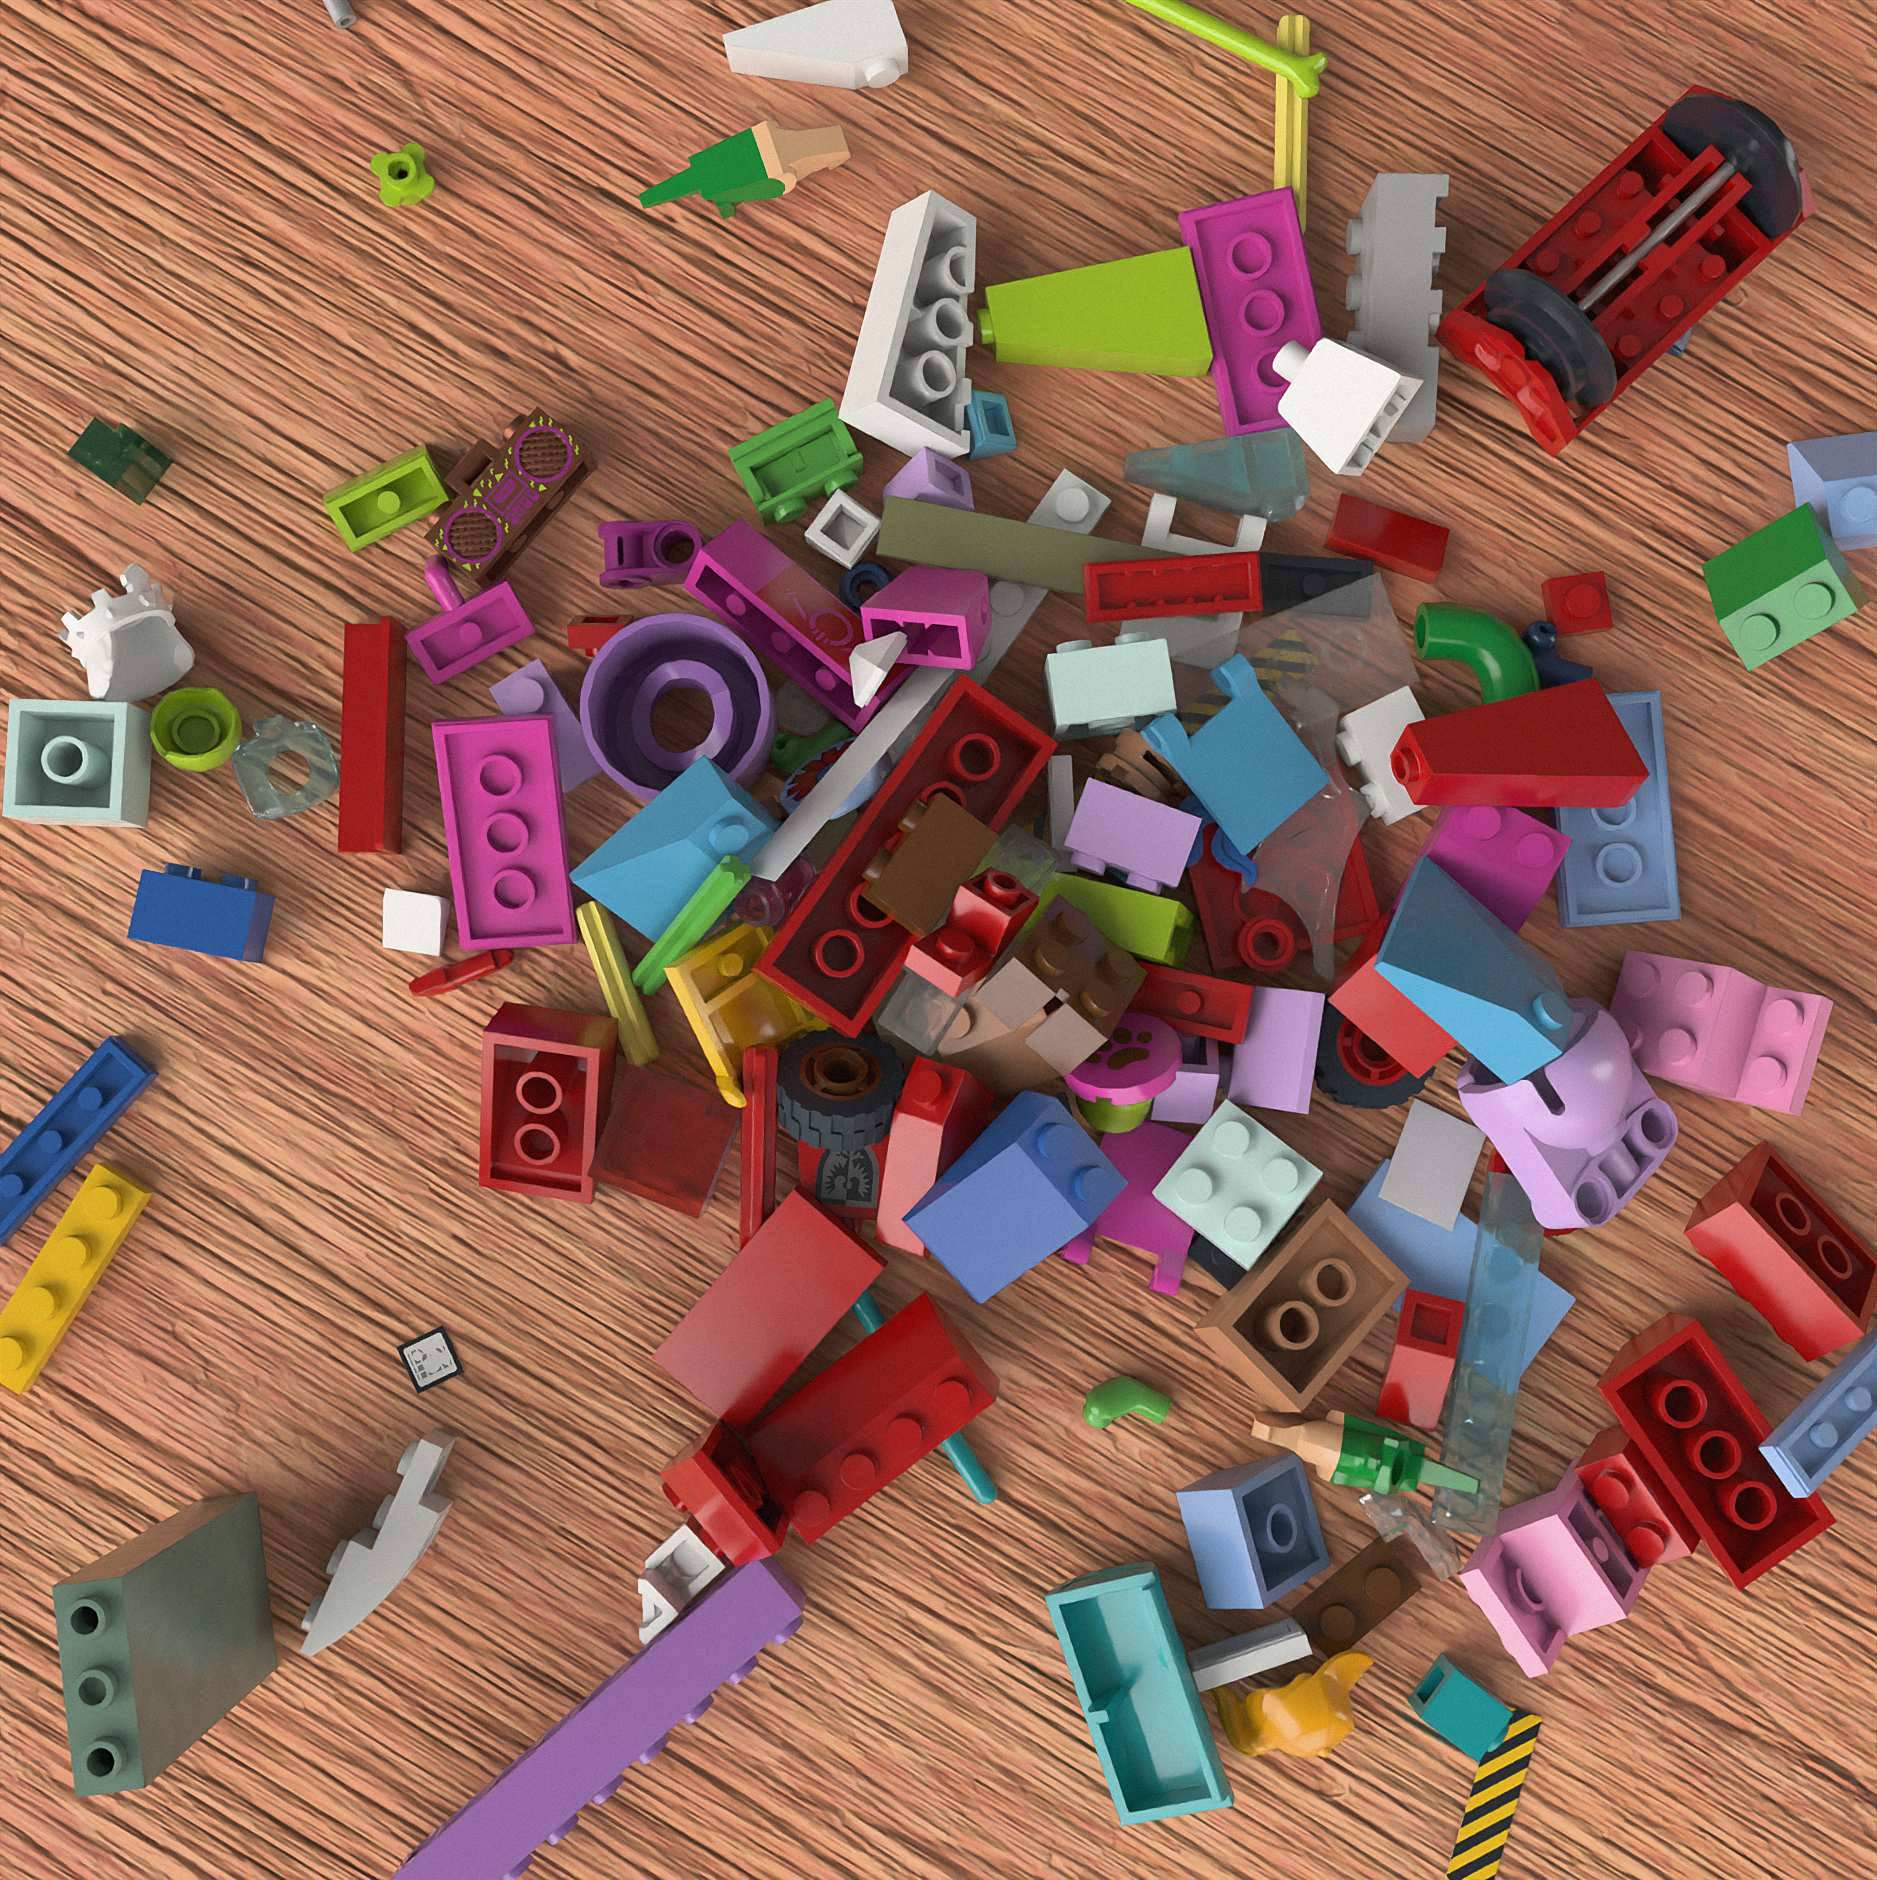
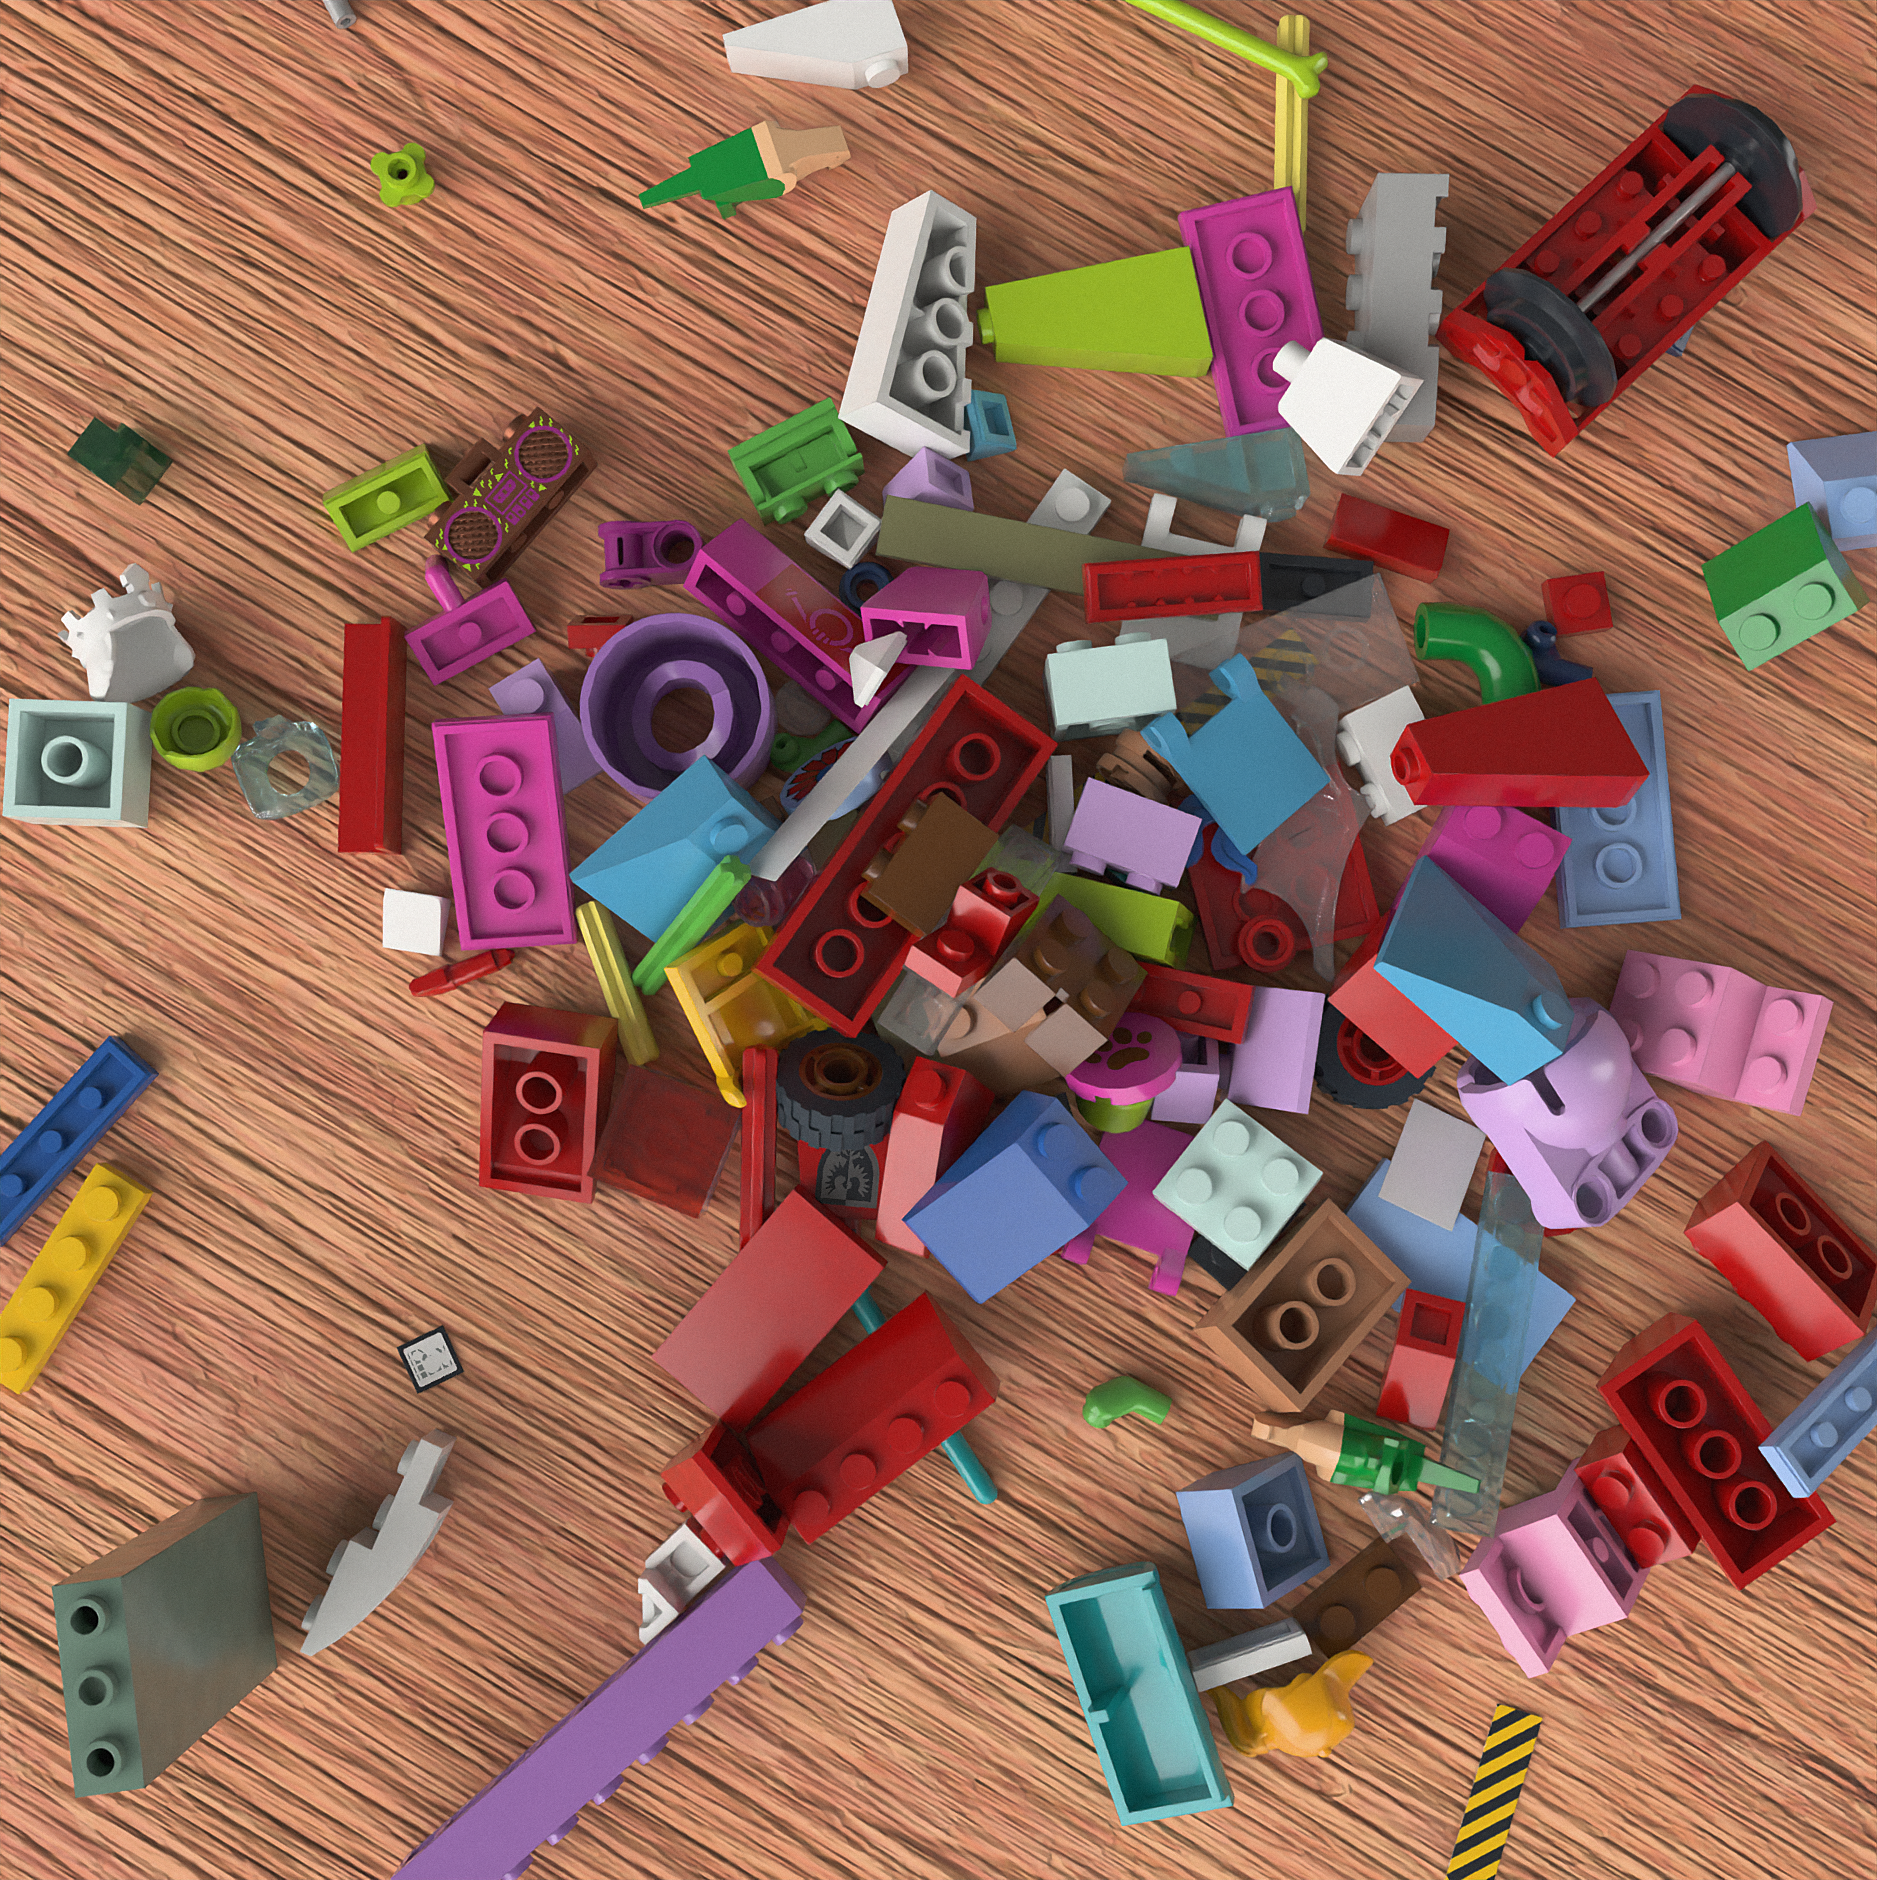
blue brick [127,862,276,964] -> none
teal brick [1407,1653,1514,1762] -> none

